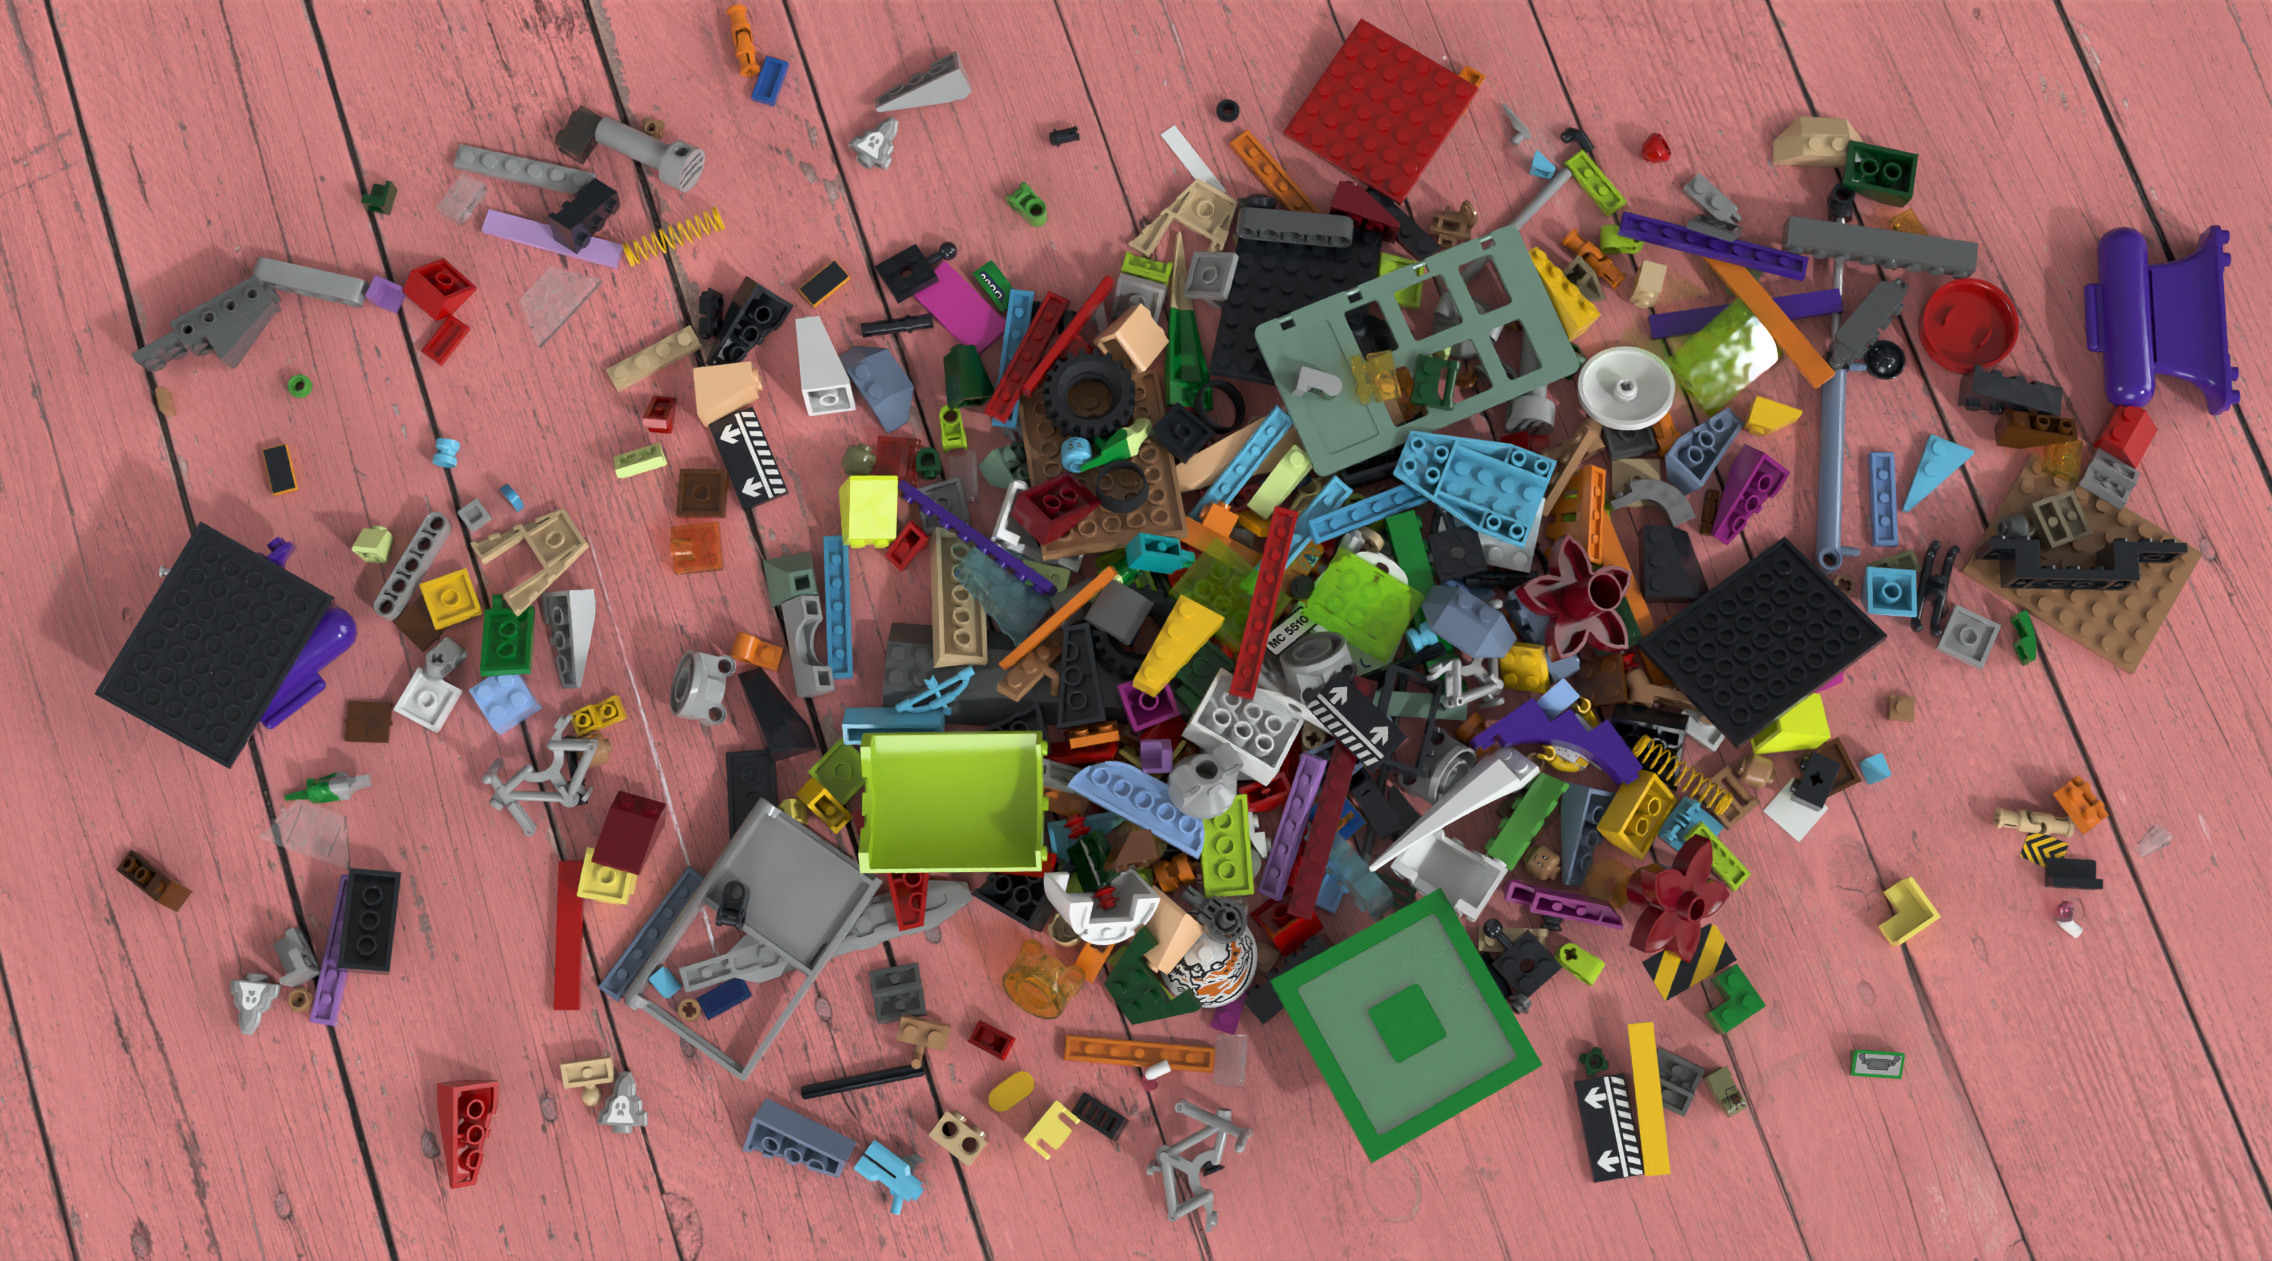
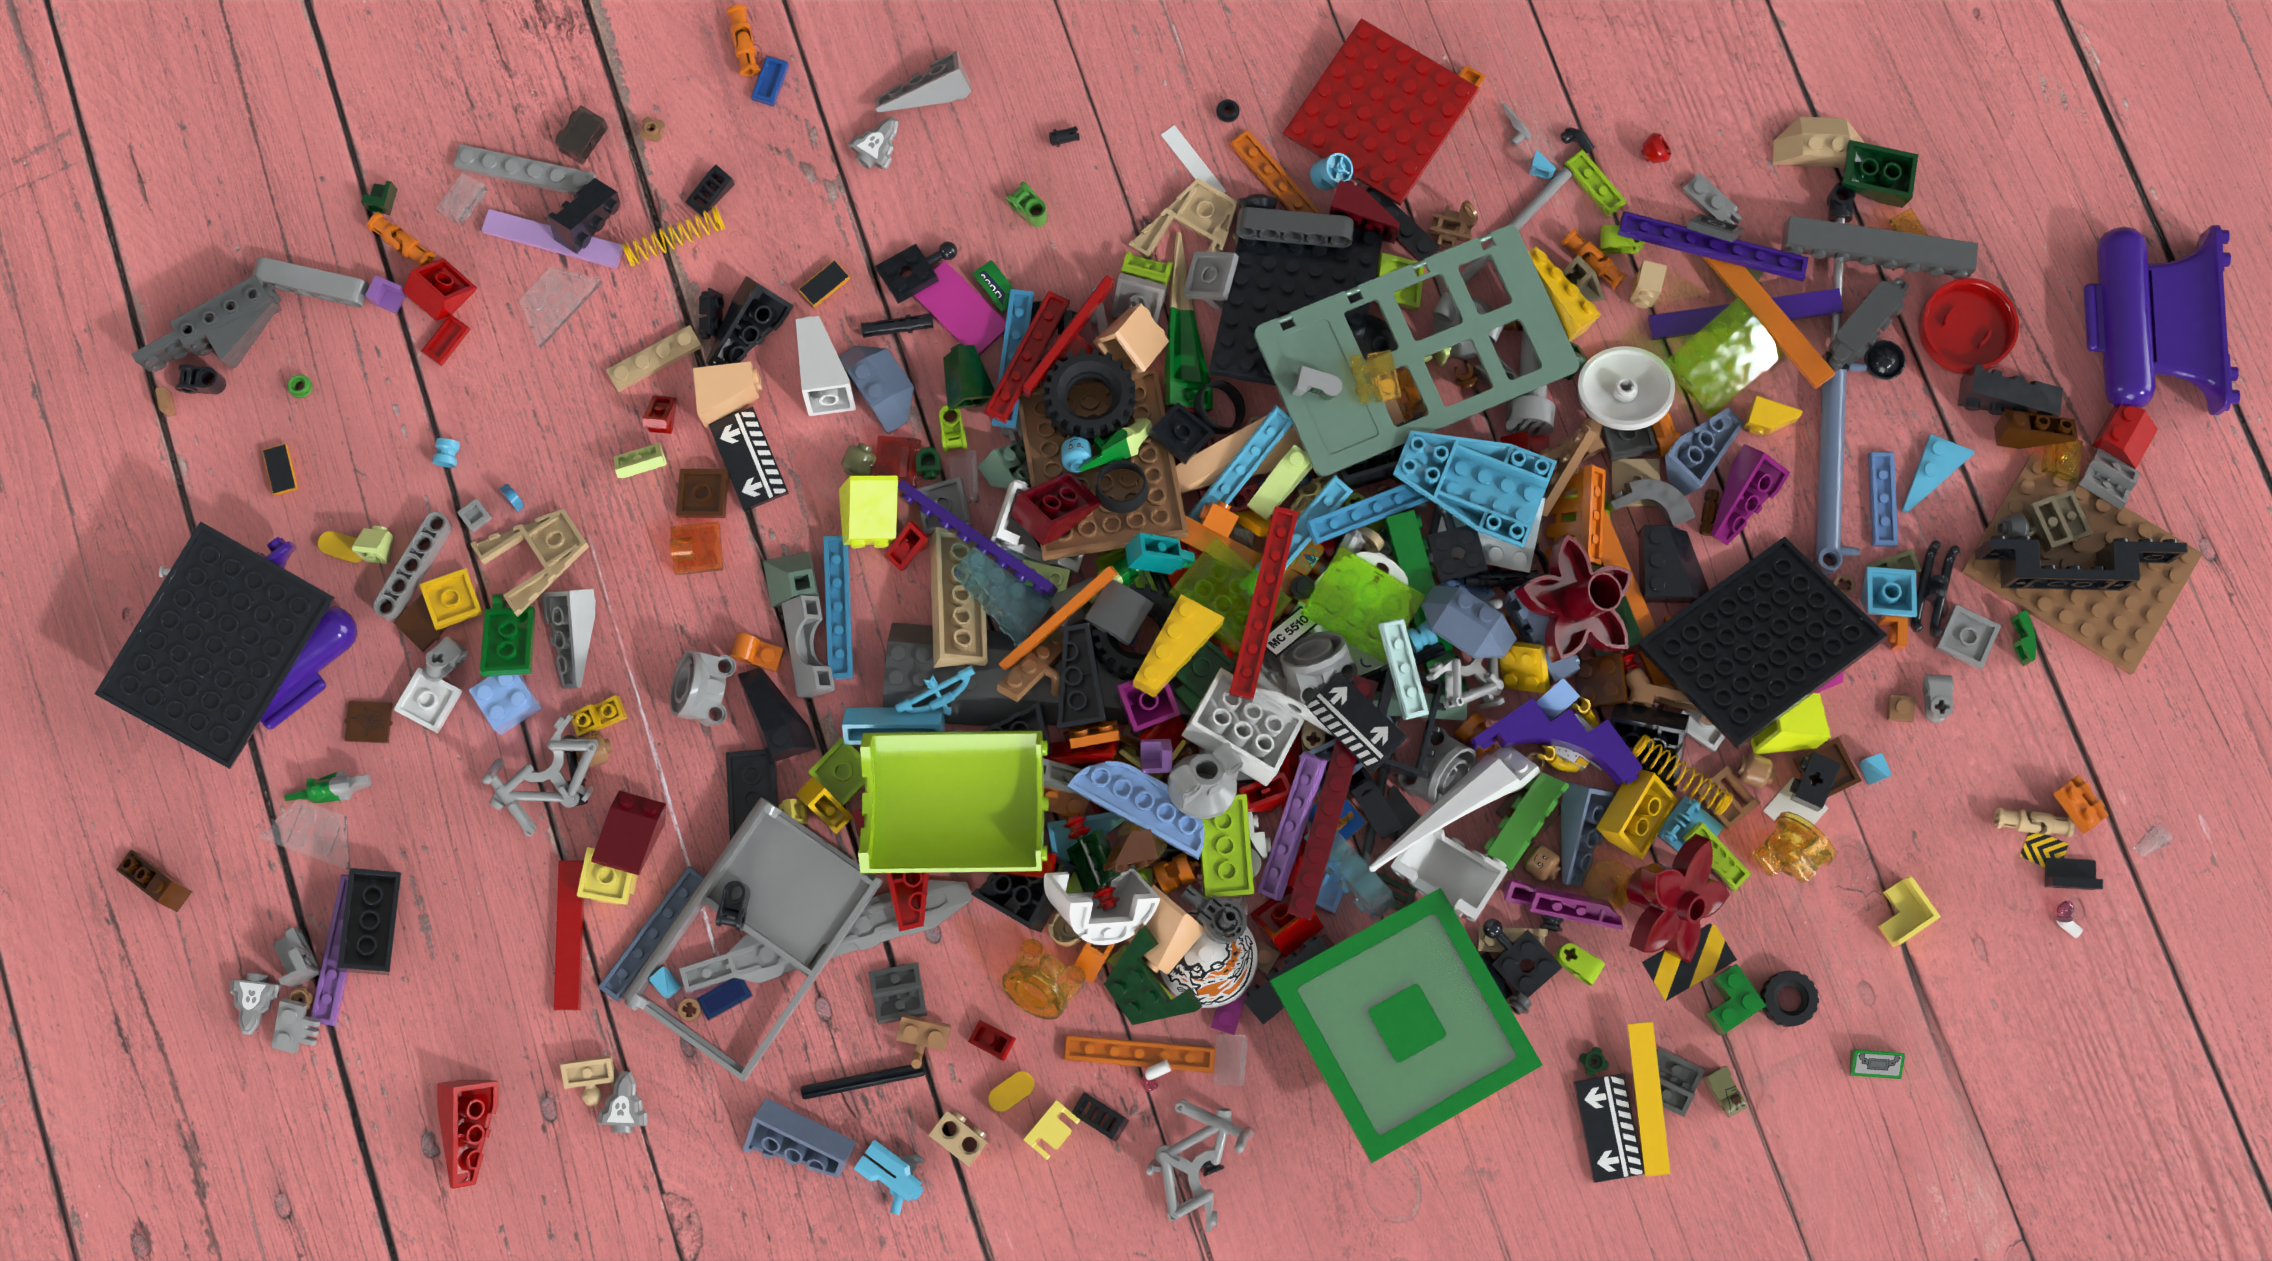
light grey piece [595,116,705,192] -> none
dark green plate [1409,354,1461,411] -> none
none -> black piece [175,364,226,395]
none -> light grey hinge [271,998,321,1054]
none -> yellow tile [318,531,363,563]
none -> orange piece [367,212,435,267]
none -> black slope [685,164,735,218]
none -> medium azure wheel [1310,153,1353,191]
none -> light aqua tile [1378,618,1429,720]
none -> clear yellow piece [1753,812,1836,883]
none -> black tyre [1760,970,1819,1027]
none -> orange bracket [1877,615,1908,651]
none -> light grey piece [1923,674,1953,723]

